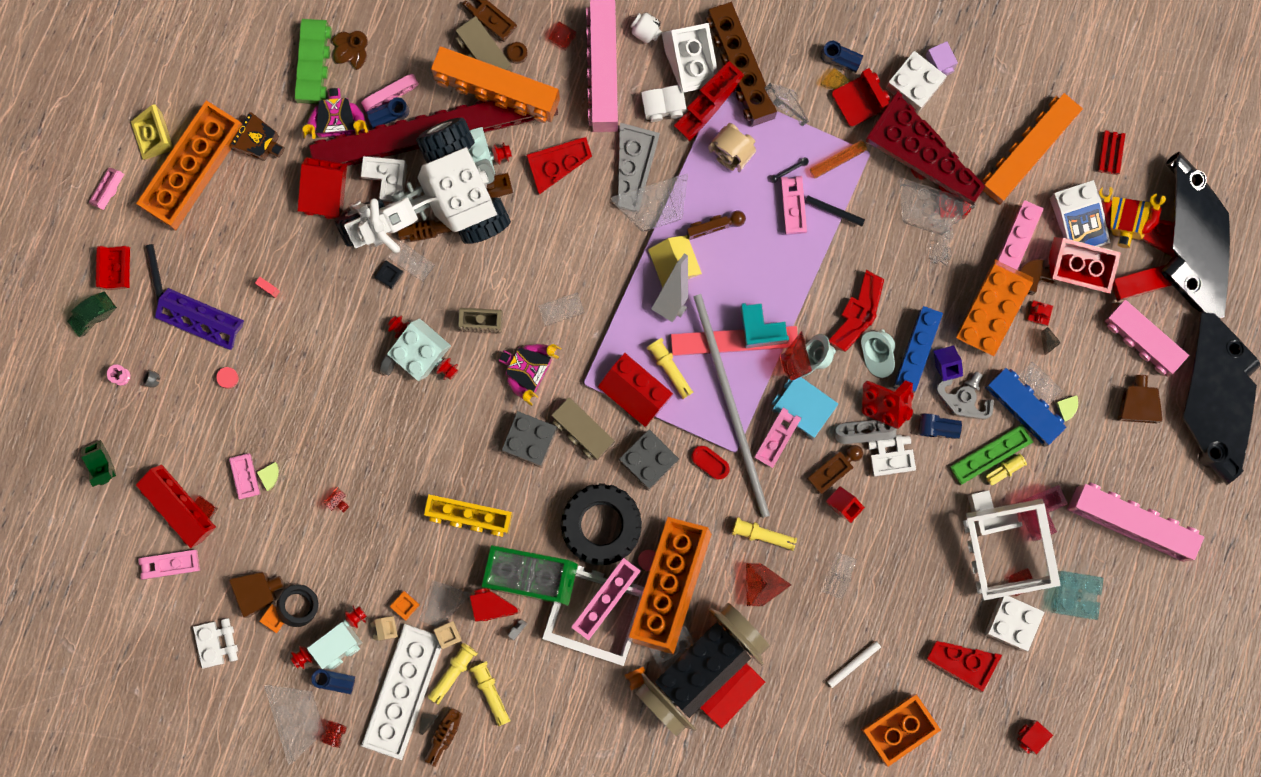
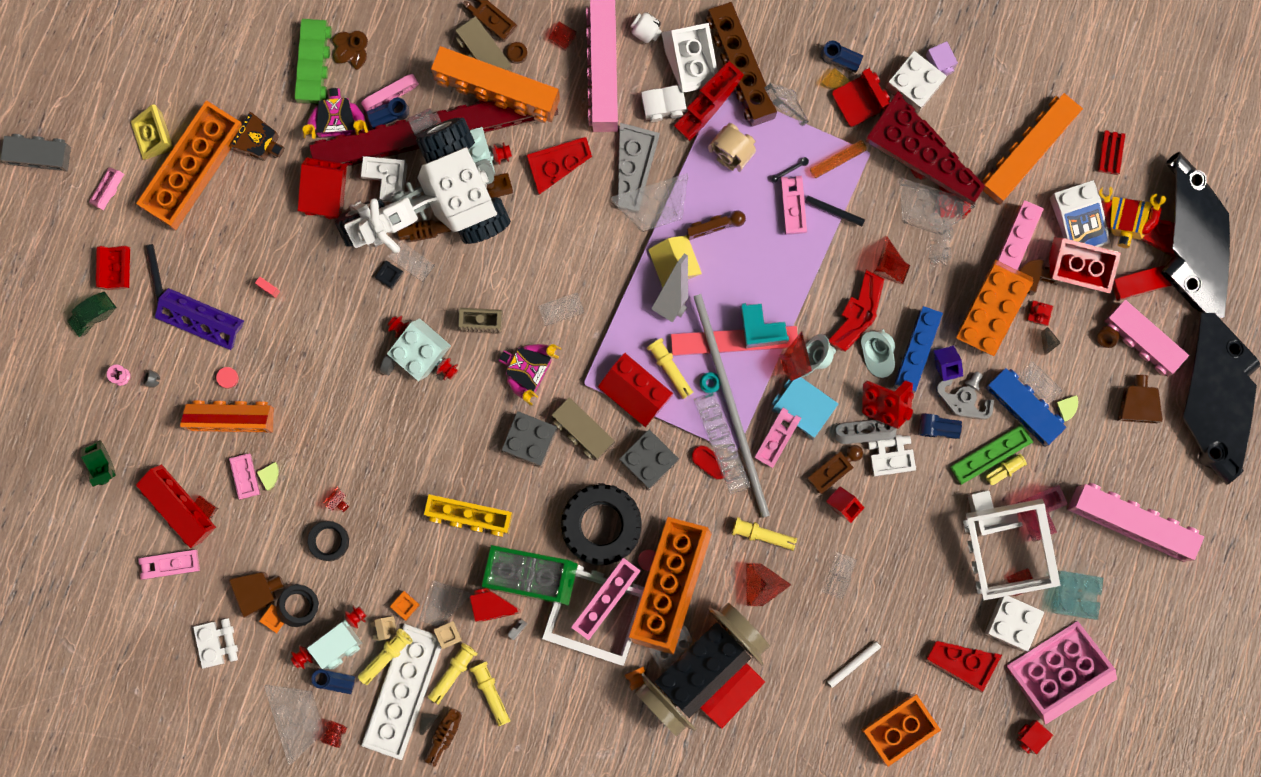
none -> dark grey brick [0,134,71,172]
none -> orange slope [180,400,274,433]
none -> black tyre [307,521,349,561]
none -> light yellow pin [358,629,413,685]
none -> clear brick [407,108,441,139]
none -> clear beam [694,391,751,495]
none -> teal plate [700,372,721,394]
none -> clear red slope [873,236,910,284]
none -> bright pink slope [1007,621,1117,725]
none -> reddish brown tile [1097,326,1119,348]

